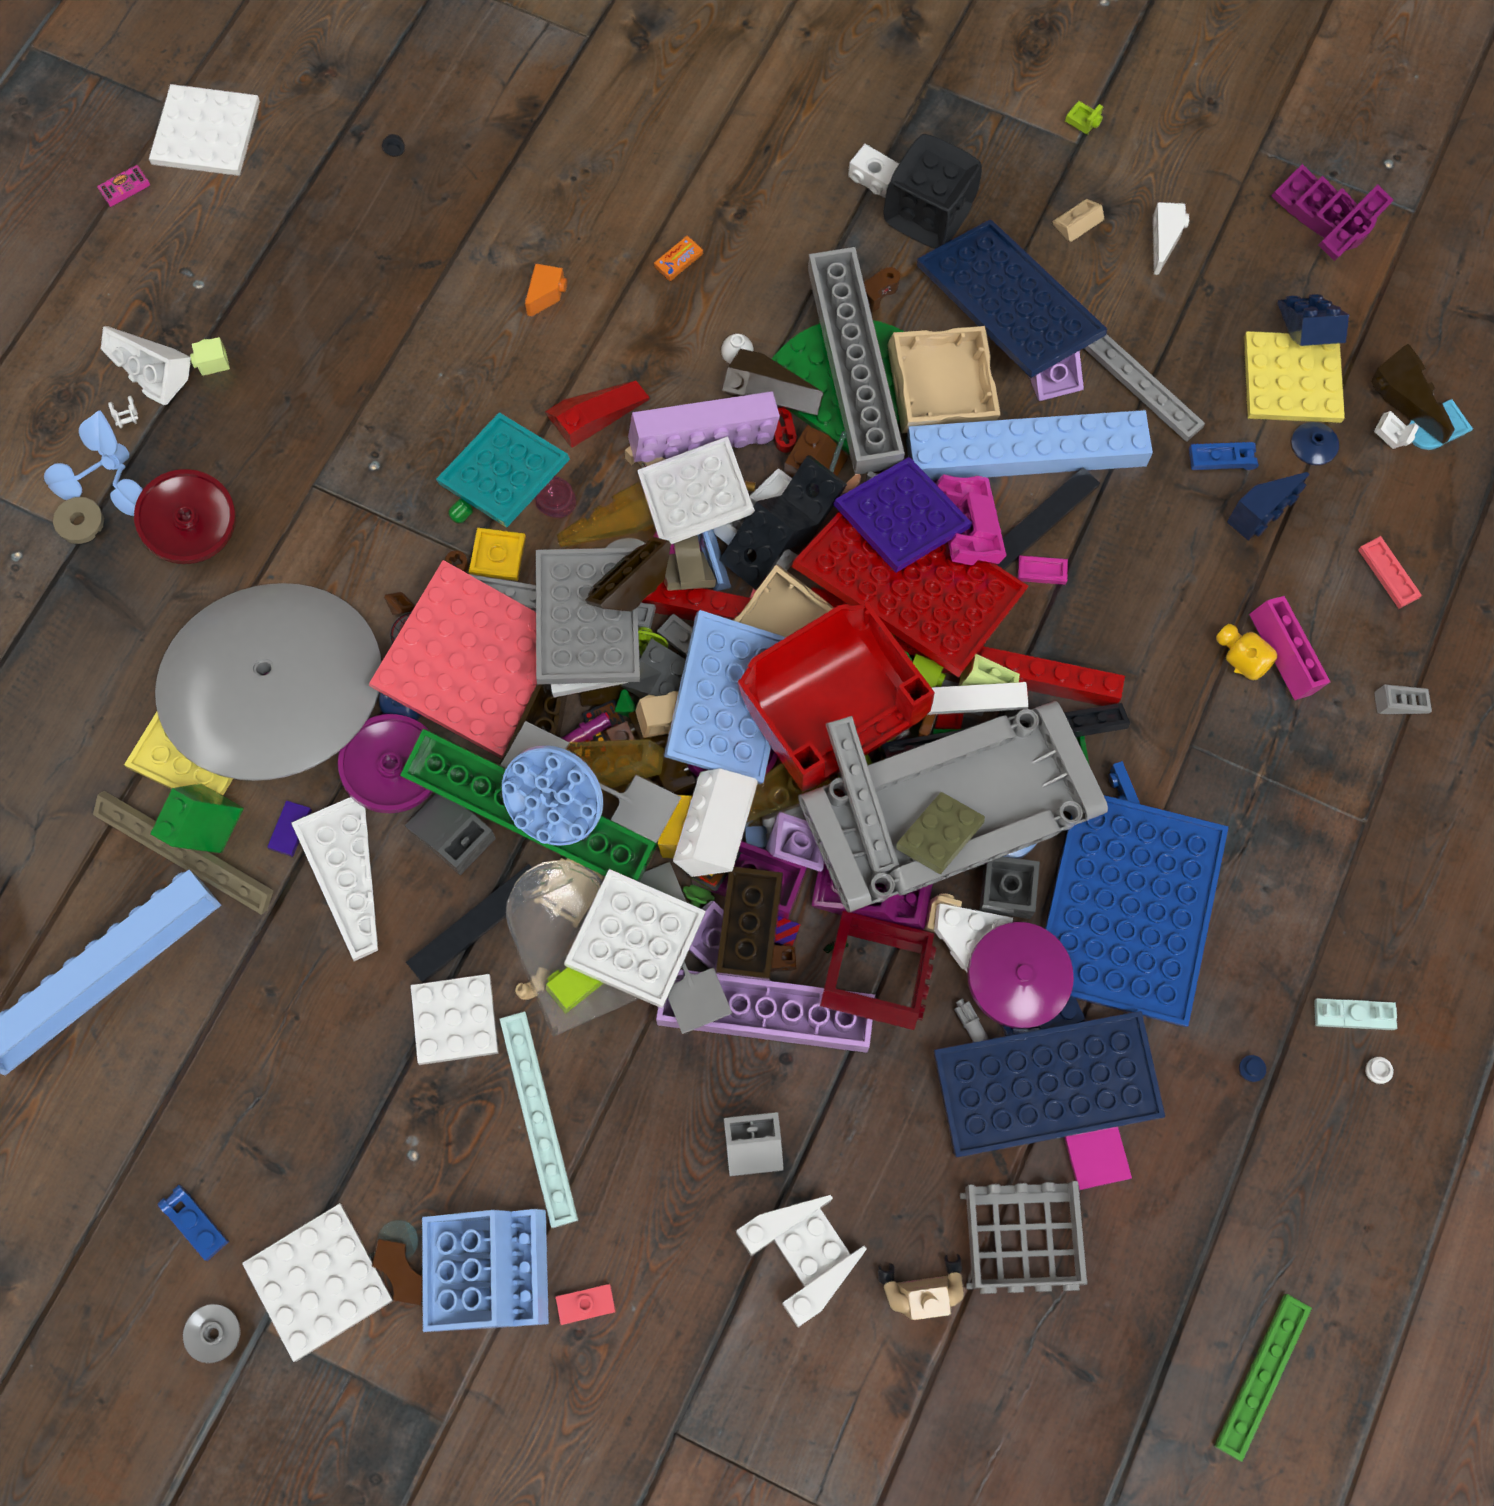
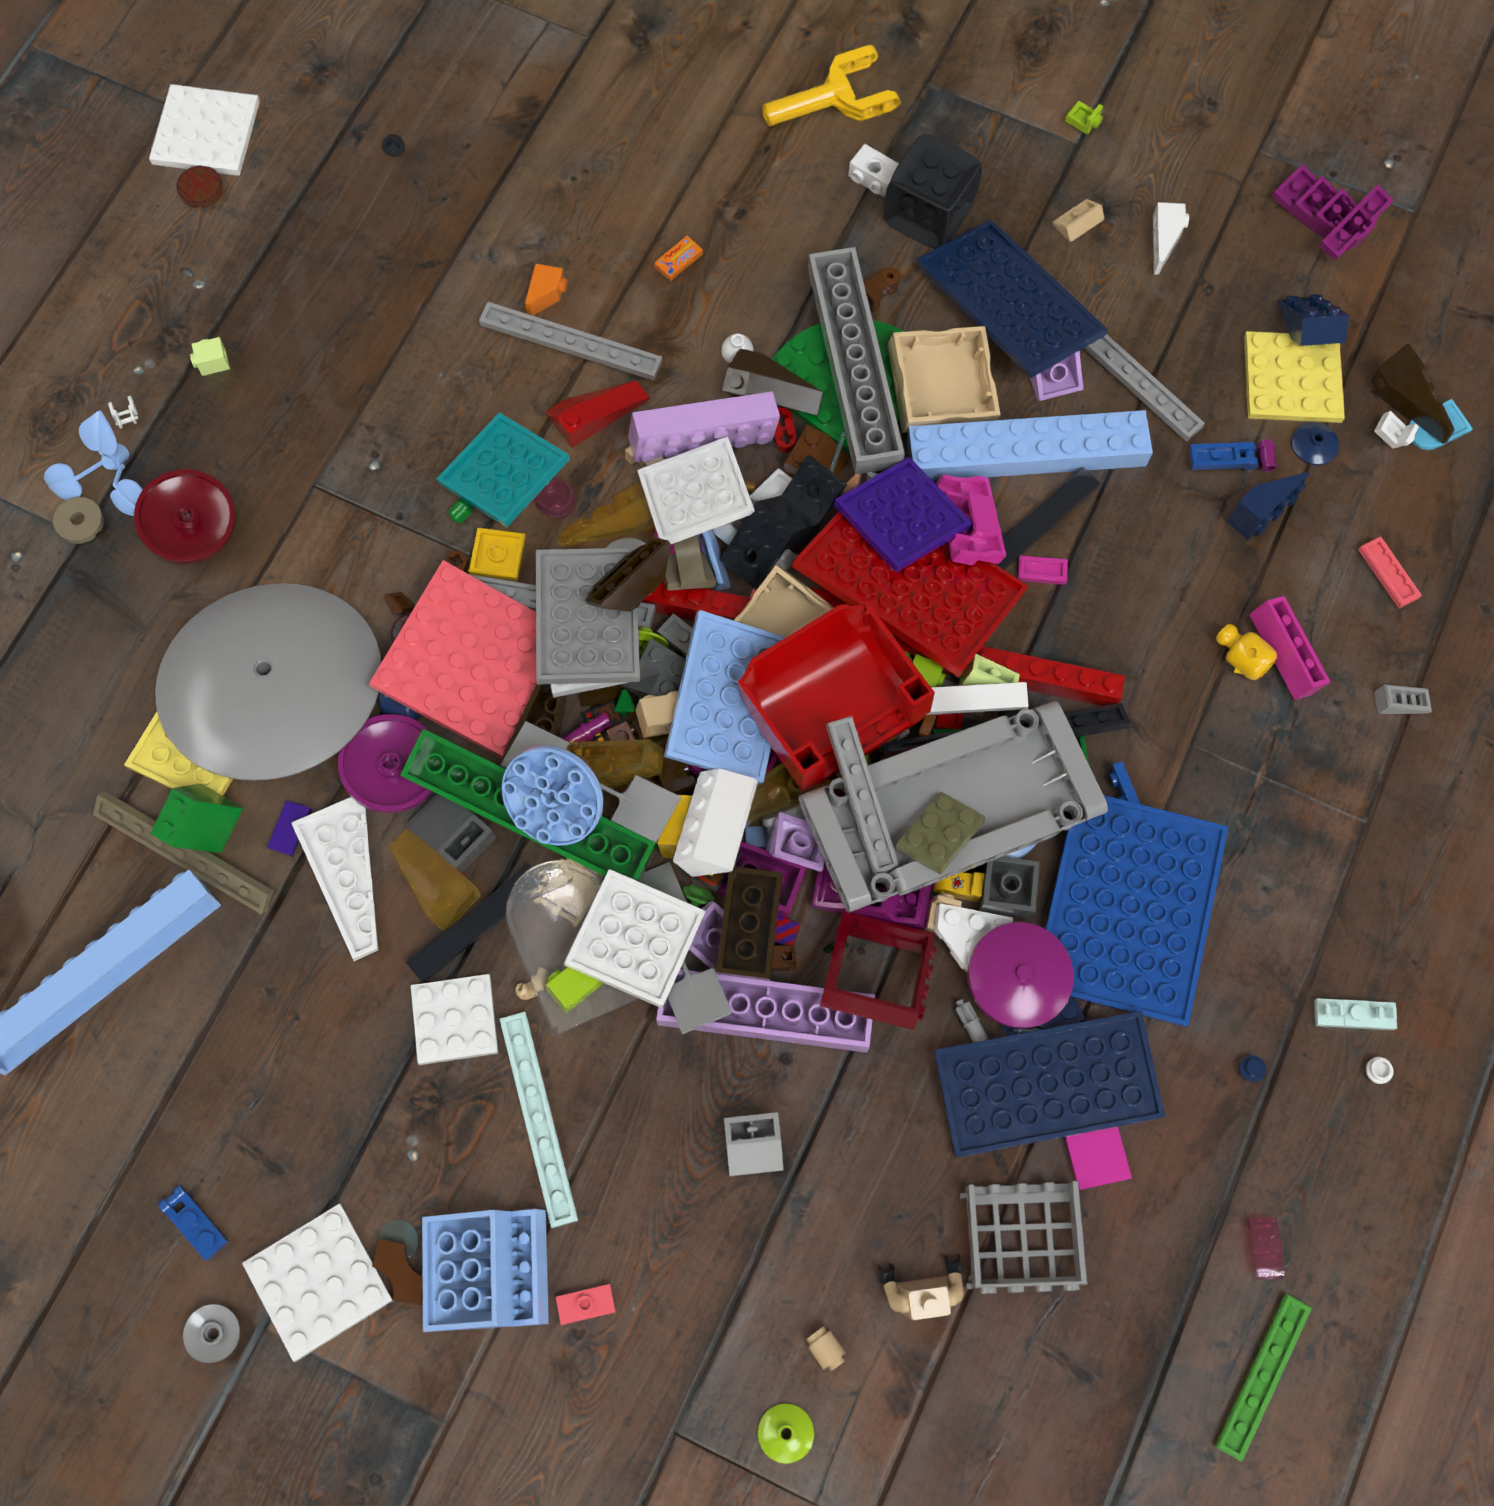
tile [97,165,150,207] -> none
white wedge [101,326,191,405] -> none
white wedge [736,1195,866,1328] -> none
none -> reddish brown tile [176,165,223,208]
none -> clear yellow wedge [389,829,481,932]
none -> light grey plate [479,302,663,381]
none -> lime dish [758,1404,814,1463]
none -> yellow piece [762,45,901,126]
none -> tan brick [806,1326,846,1371]
none -> yellow leg [933,872,985,902]
none -> clear pink slope [1247,1218,1285,1279]
none -> magenta pin [1257,439,1278,472]

